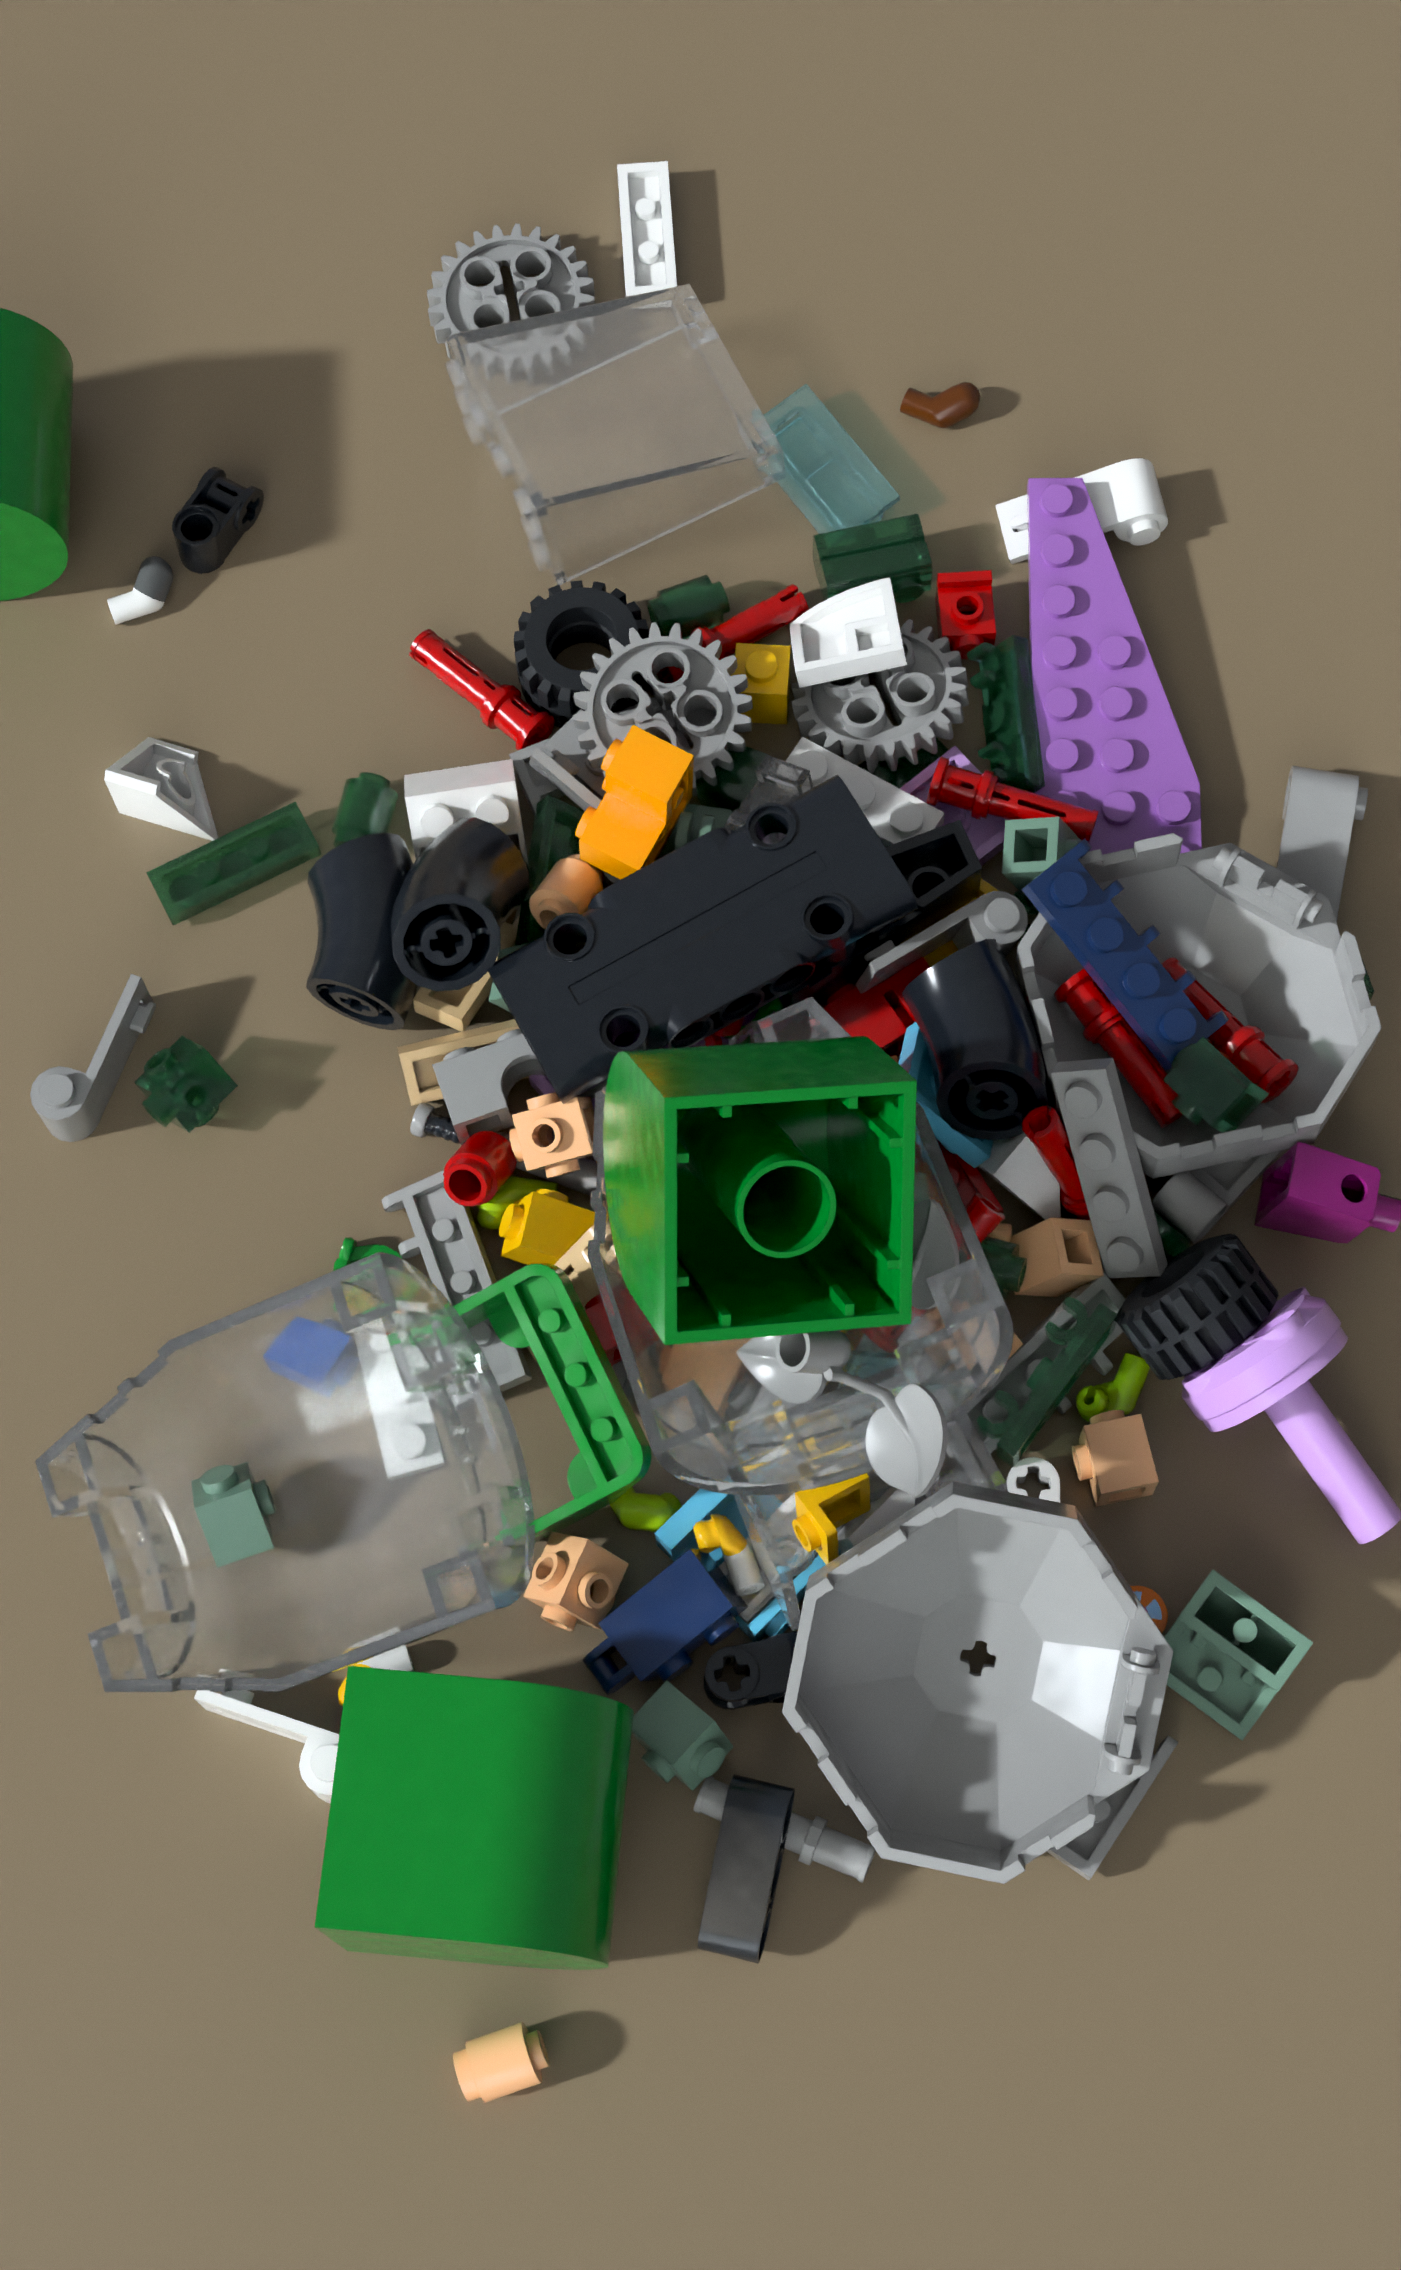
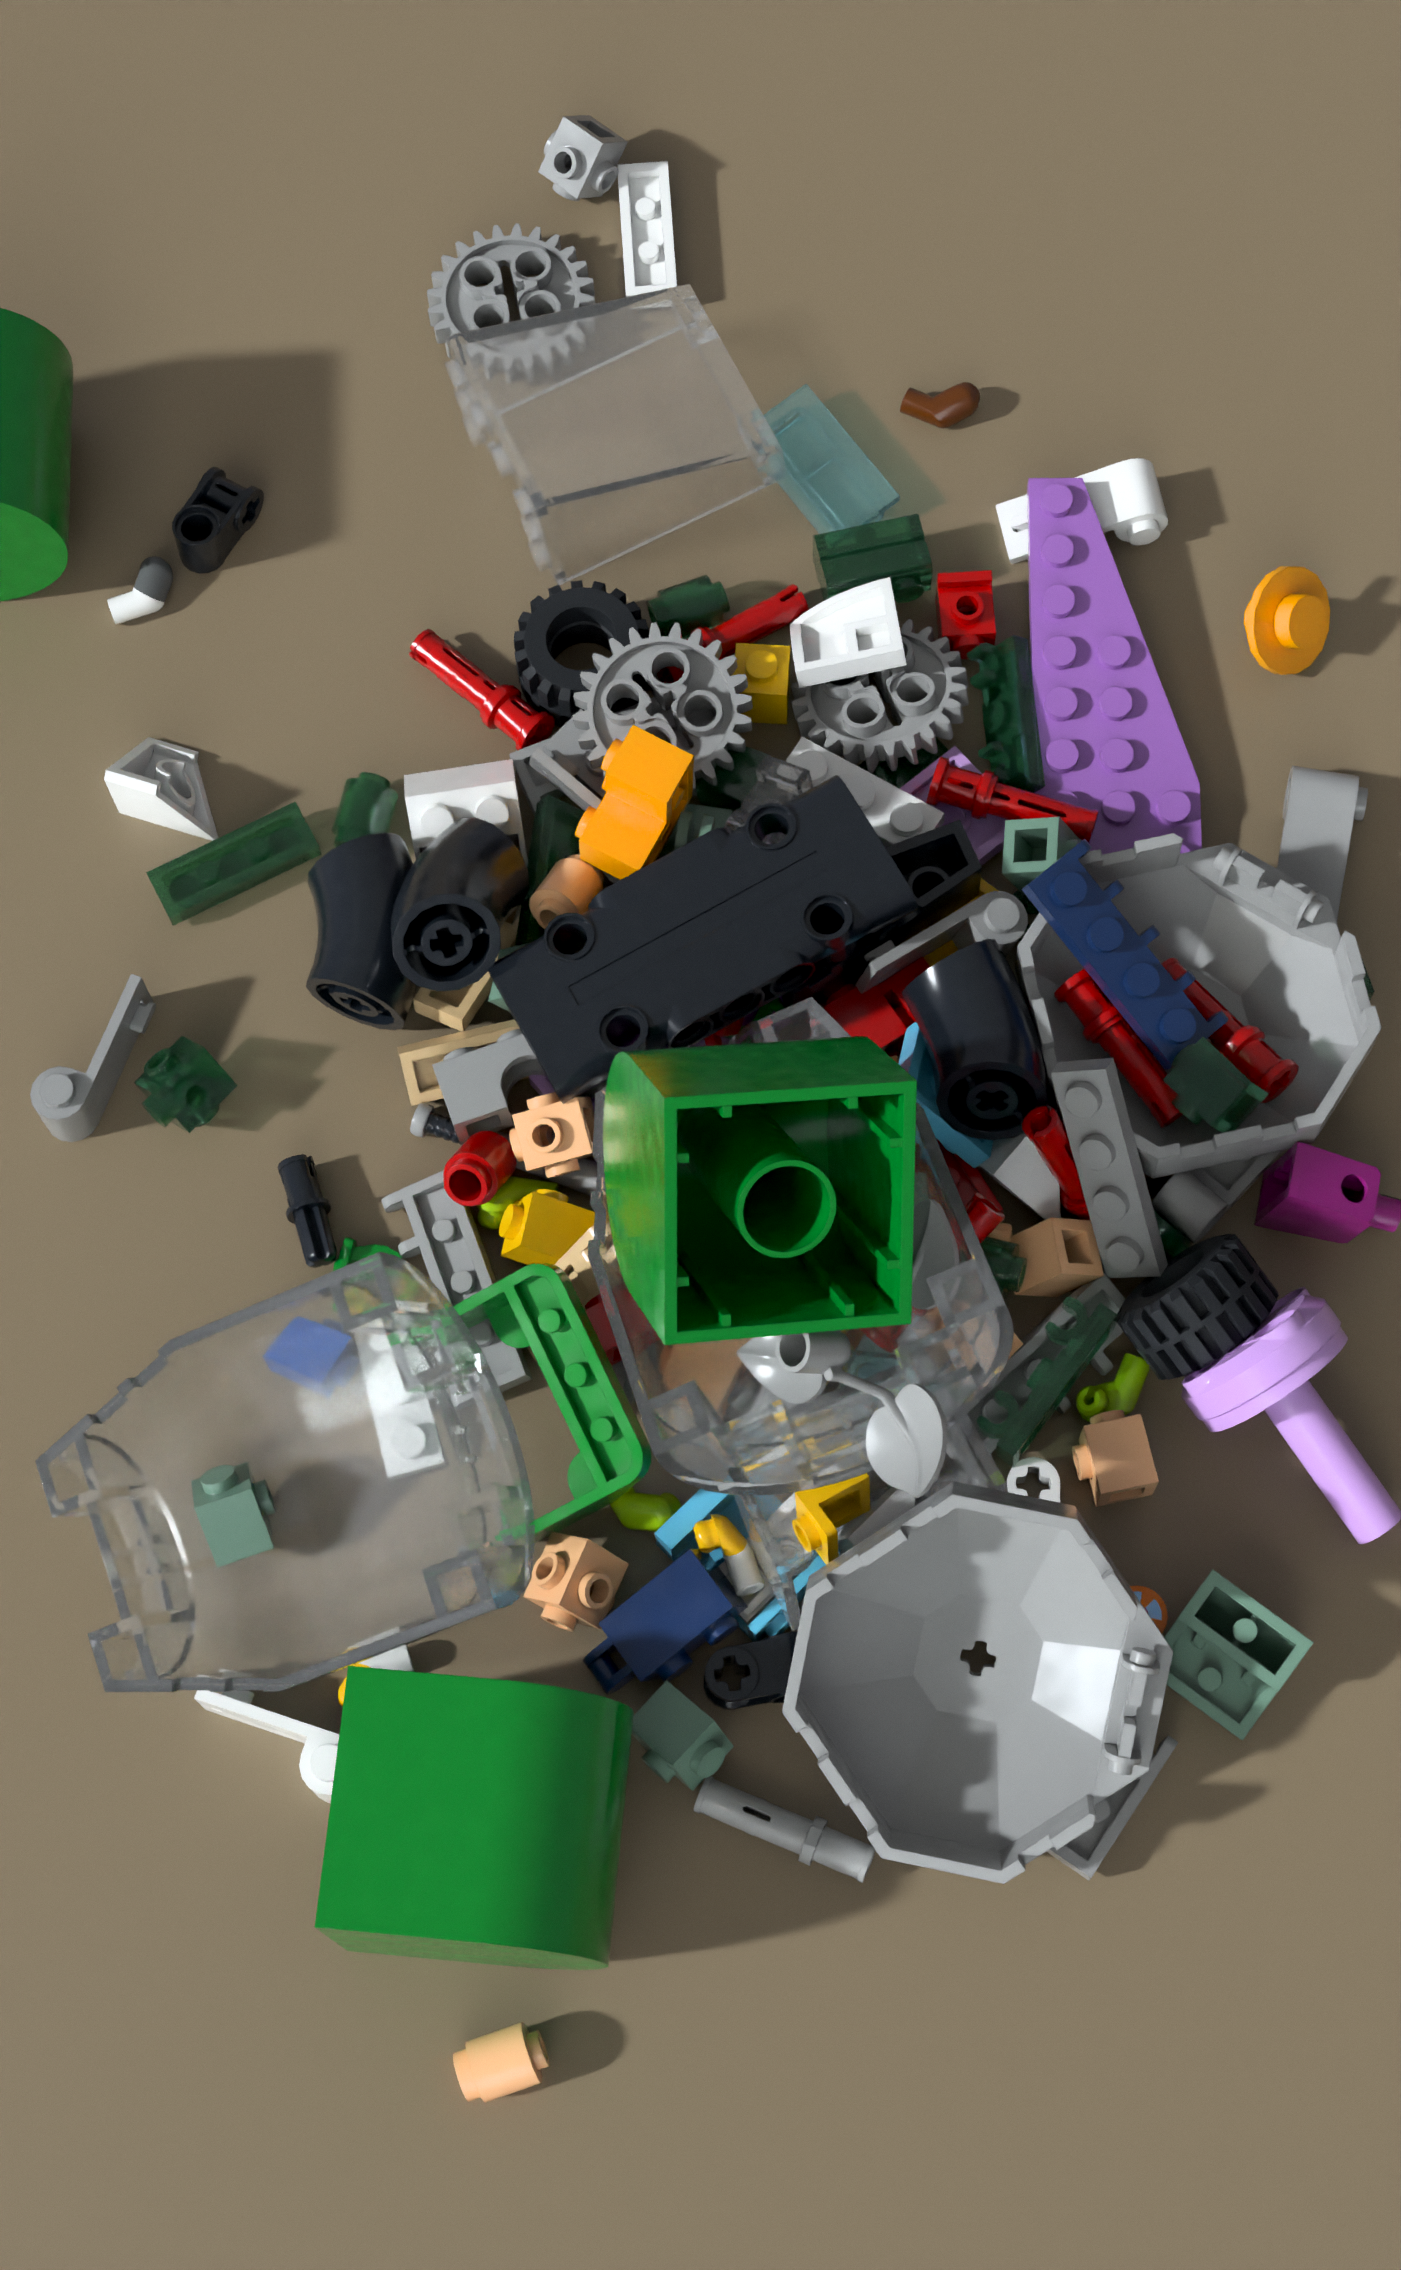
black beam [698,1774,795,1963] -> none
none -> black axle [277,1154,337,1268]
none -> light grey brick [538,115,628,201]
none -> light orange piece [1244,566,1330,675]

